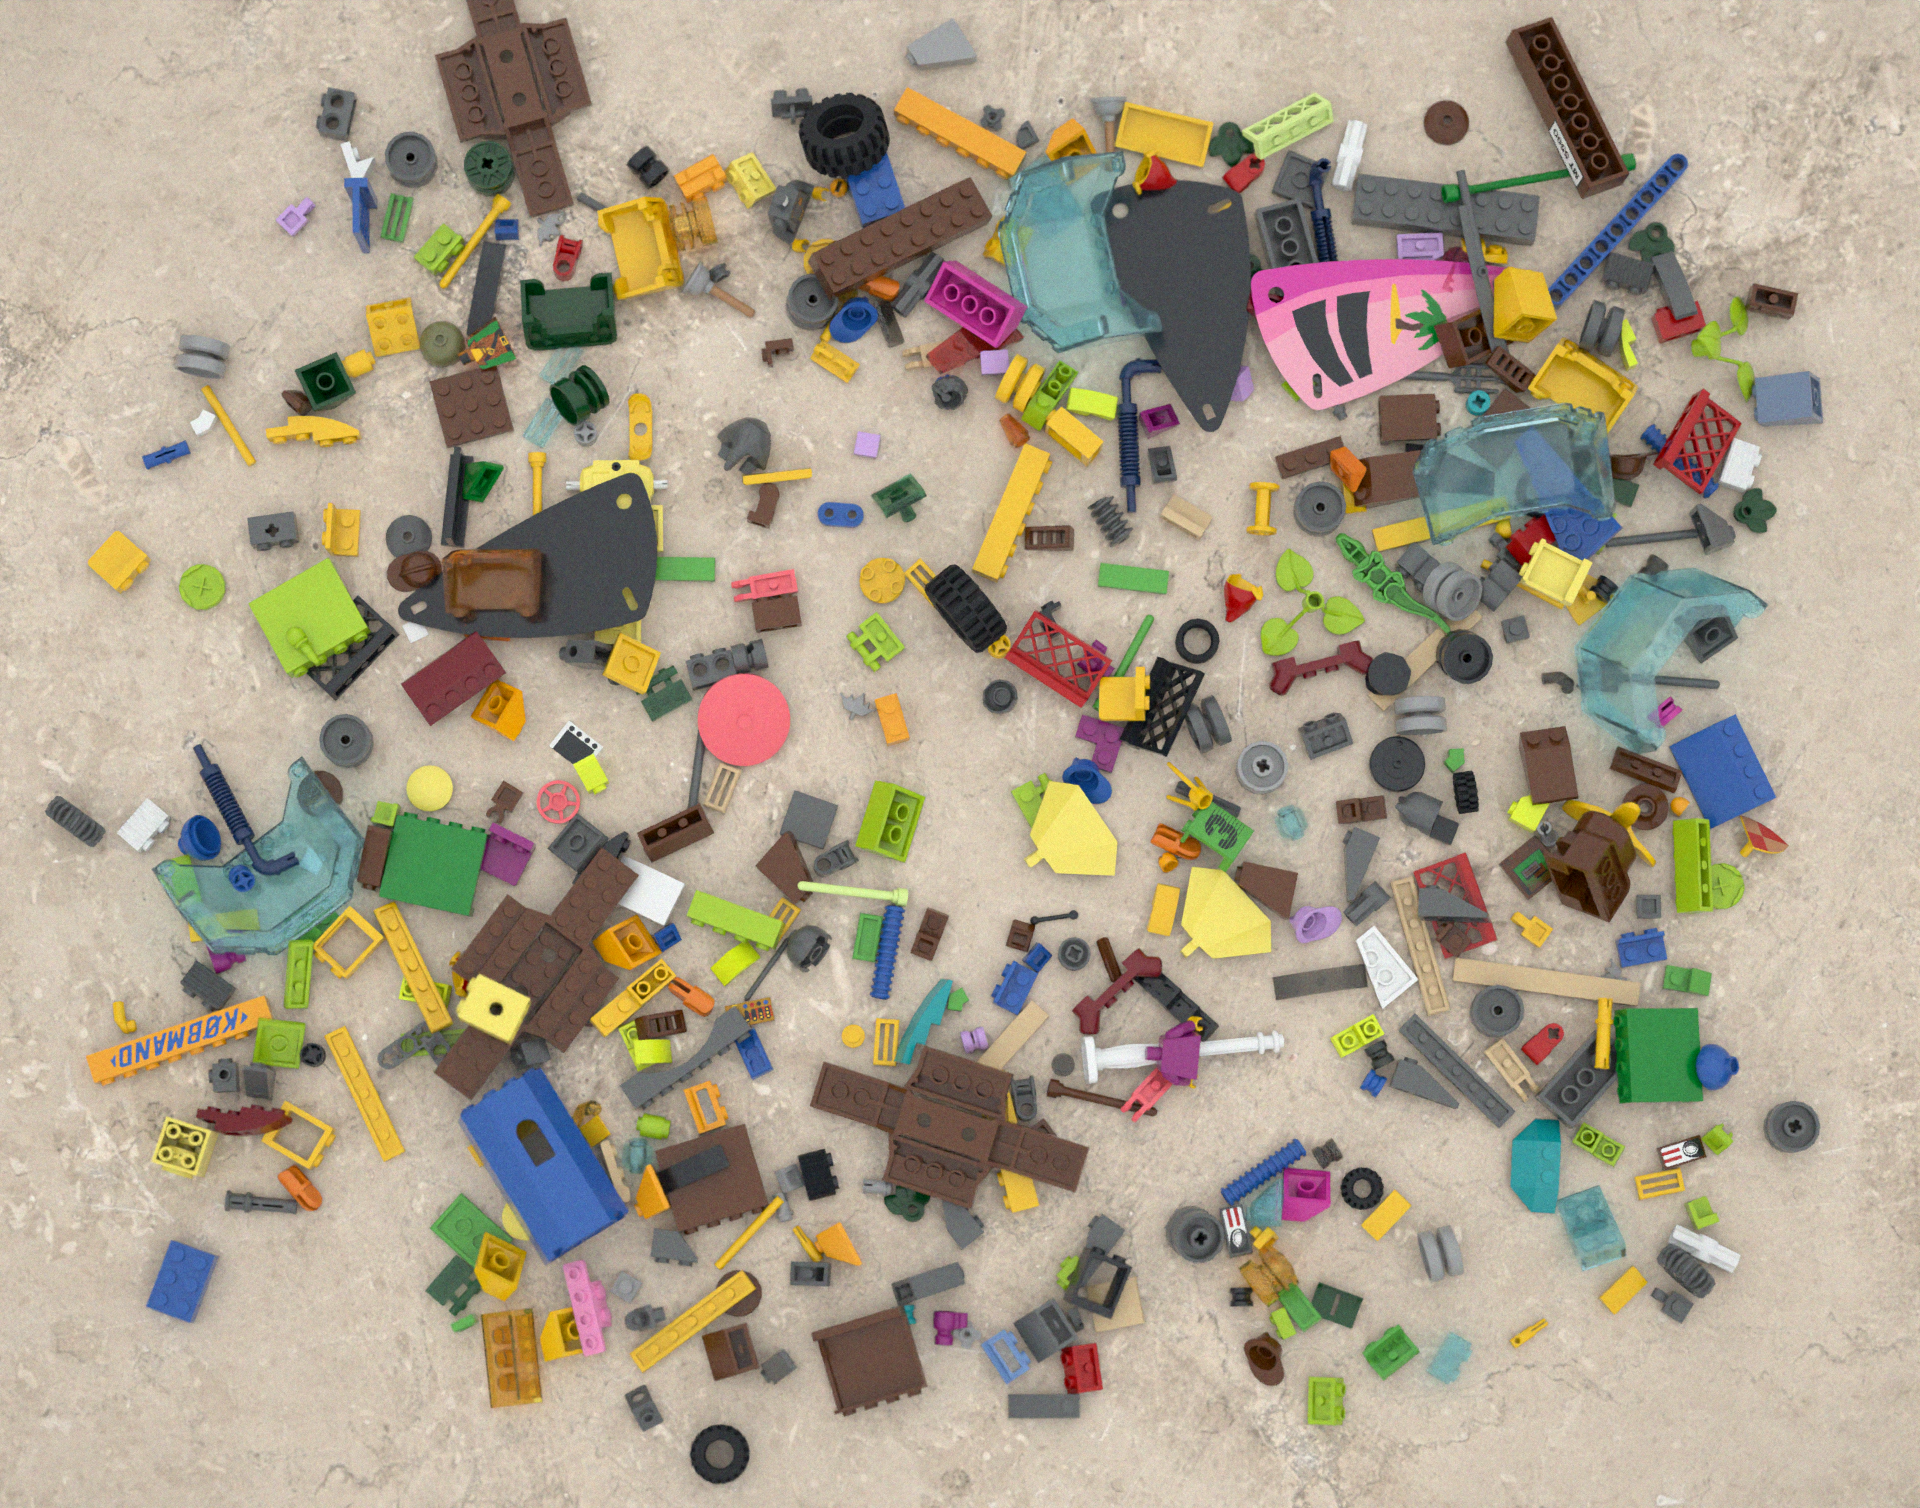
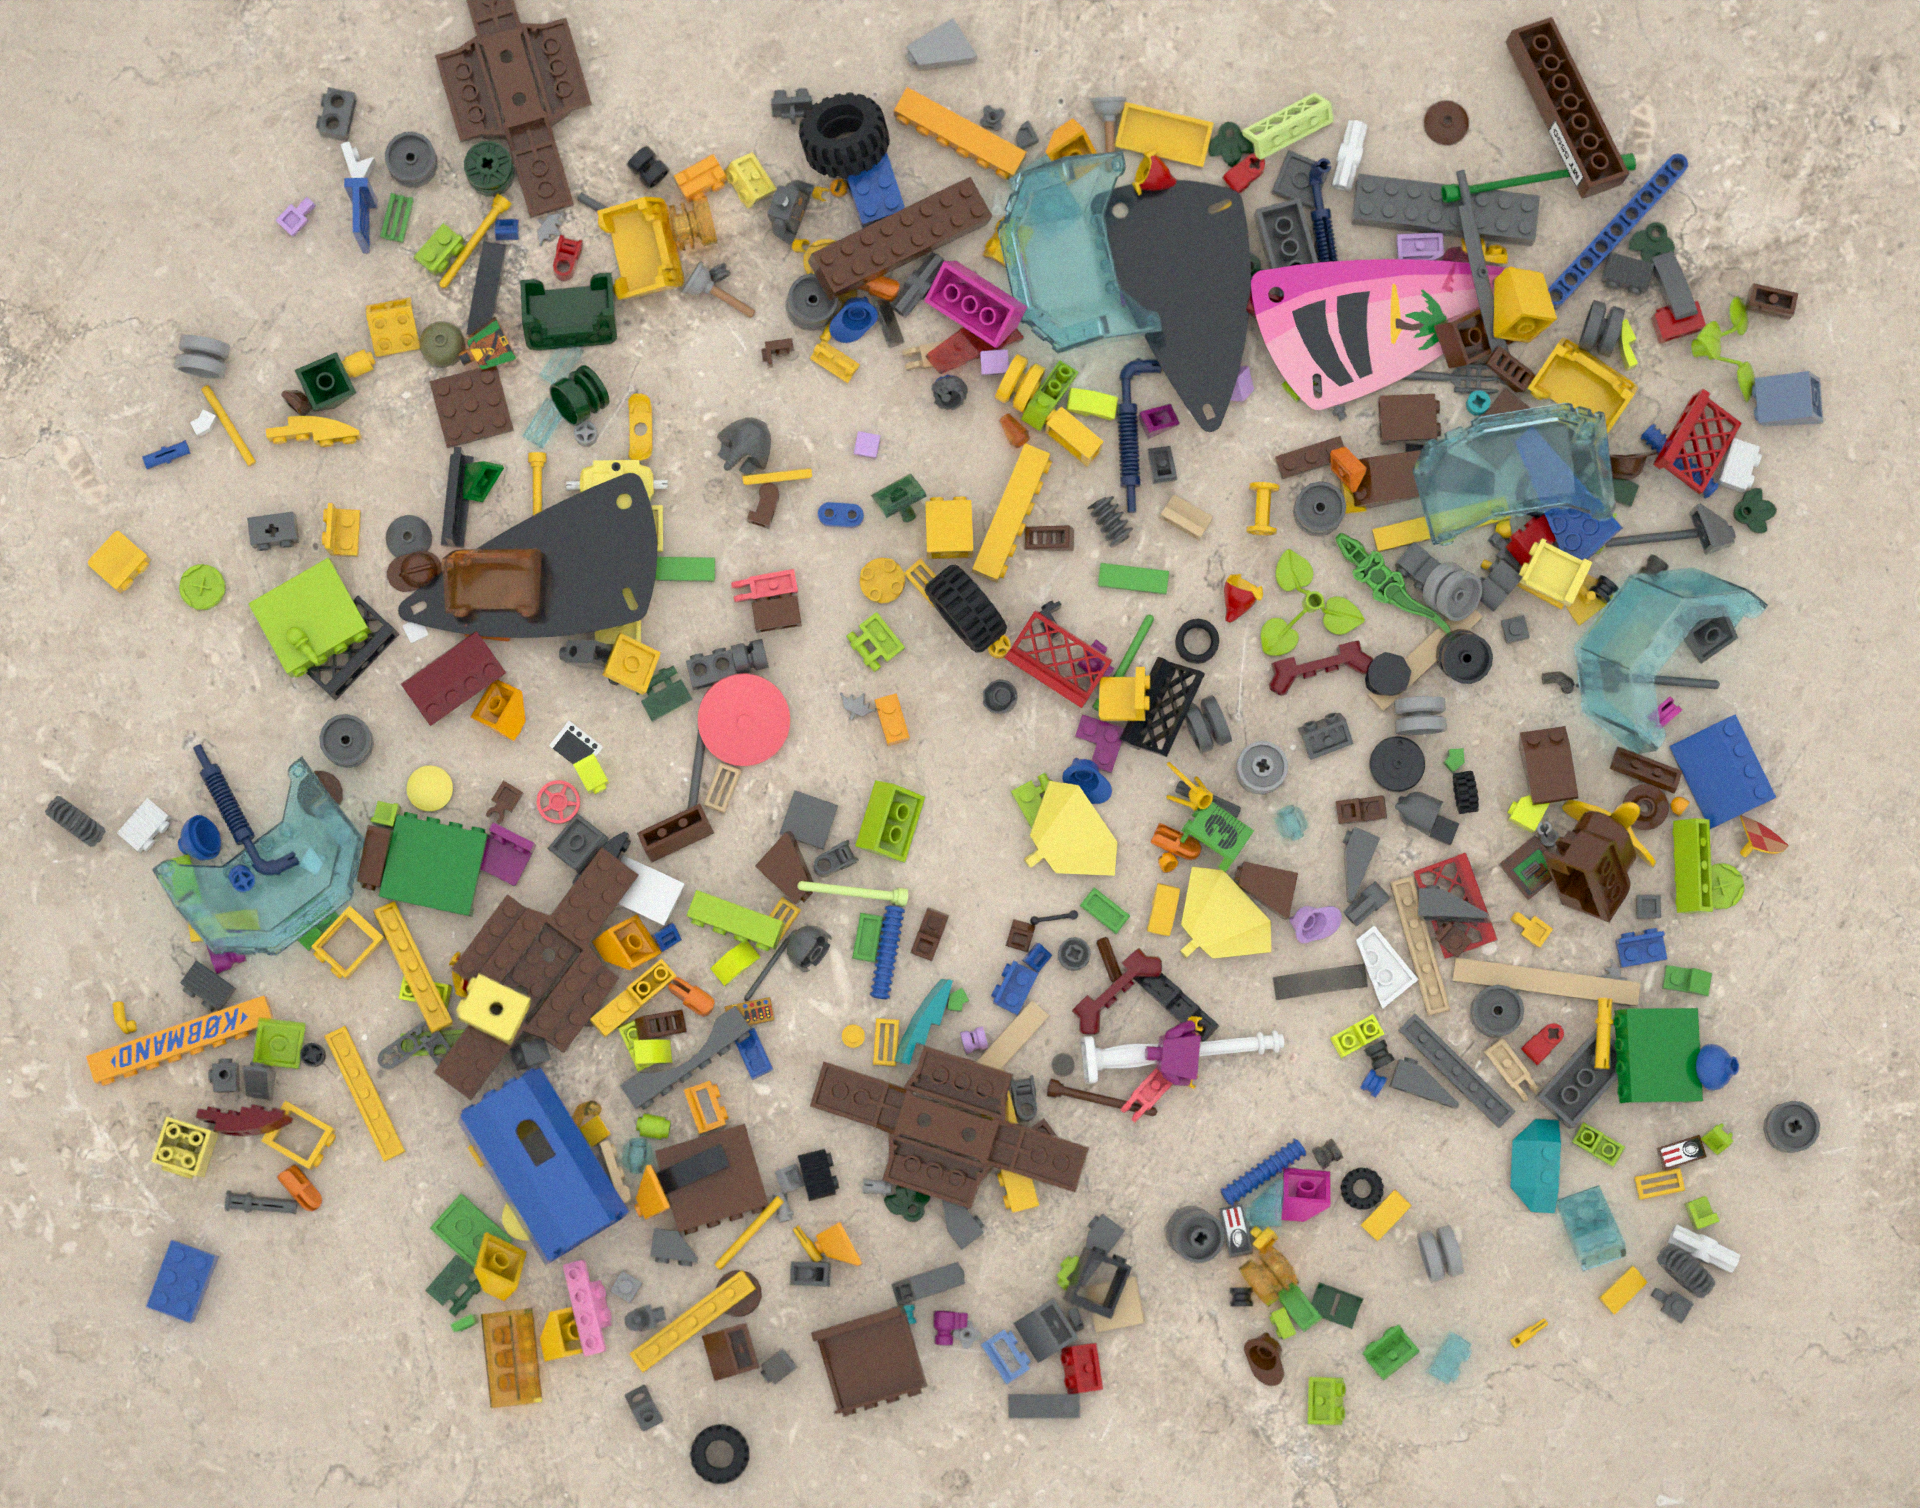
lime tile [283,939,314,1009] -> none
none -> yellow slope [925,496,973,559]
none -> bright green tile [1080,887,1130,934]

